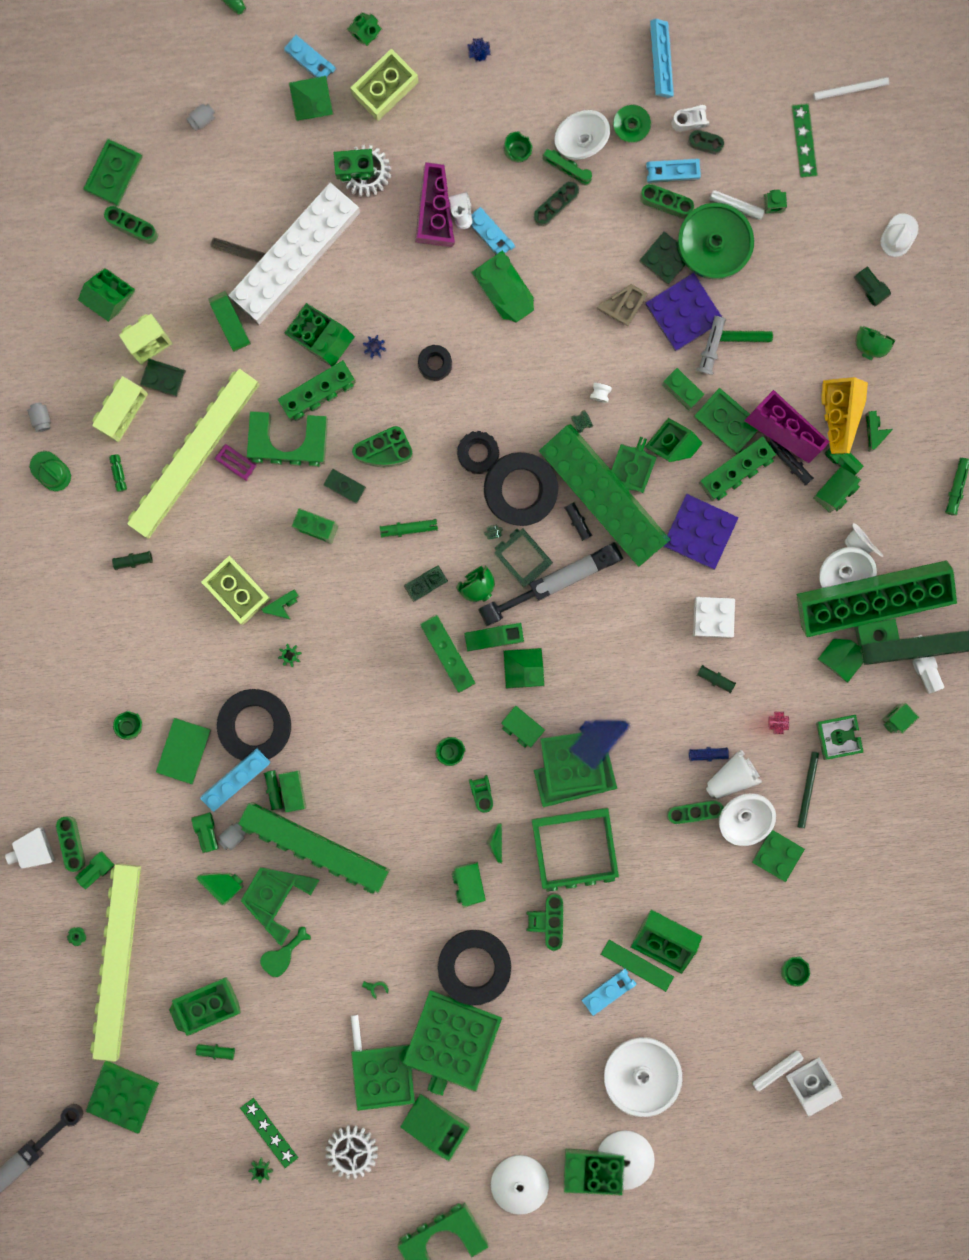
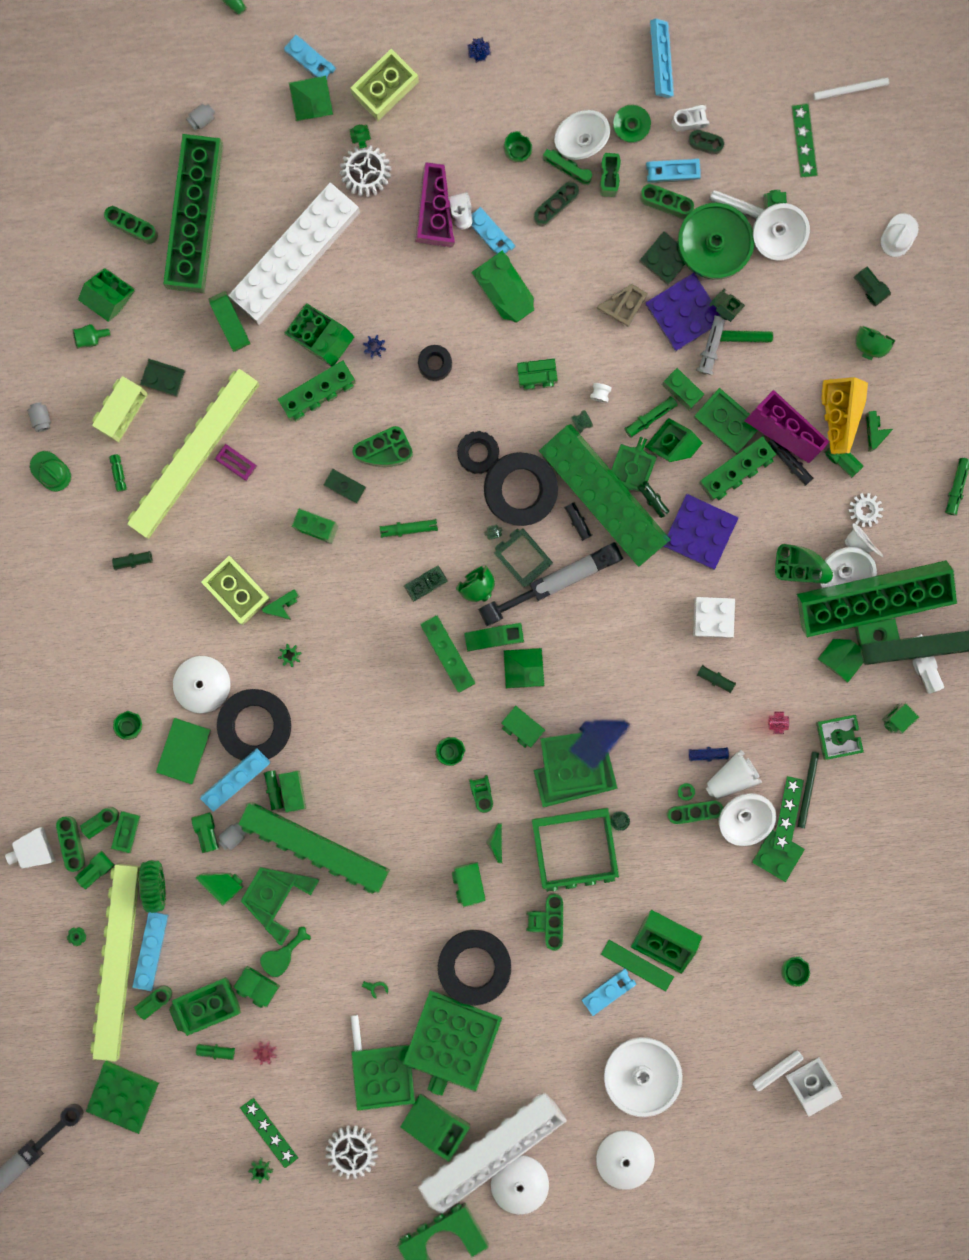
green tile [83,138,143,206] -> none
yellowish green brick [119,314,173,365] -> none
clear smoke axle [211,237,265,262] -> none
green arch [247,411,328,467] -> none
green brick [333,149,375,182] -> none
green brick [347,12,382,46] -> none
green slope [564,1148,624,1195] -> none
green slope [813,467,861,513] -> none
none -> green piece [73,324,110,349]
none -> green piece [80,807,119,839]
none -> green plate [111,811,141,853]
none -> medium azure plate [132,912,169,991]
none -> green piece [134,985,172,1020]
none -> green gear [139,860,166,913]
none -> green brick [163,134,223,293]
none -> white dish [173,656,231,713]
none -> green brick [234,966,280,1008]
none -> clear pink gear [253,1041,277,1066]
none -> green plate [349,125,371,149]
none -> white brick [419,1093,567,1214]
none -> green brick [517,358,558,391]
none -> green brick [600,153,621,197]
none -> clear green wheel [610,811,630,831]
none -> green pin [624,396,678,438]
none -> dark green pin [638,481,670,518]
none -> green bush [678,783,695,801]
none -> dark green plate [709,289,745,322]
none -> white dish [753,203,810,260]
none -> green sticker [773,776,804,853]
none -> green beam [775,544,833,584]
none -> white gear [849,493,883,527]

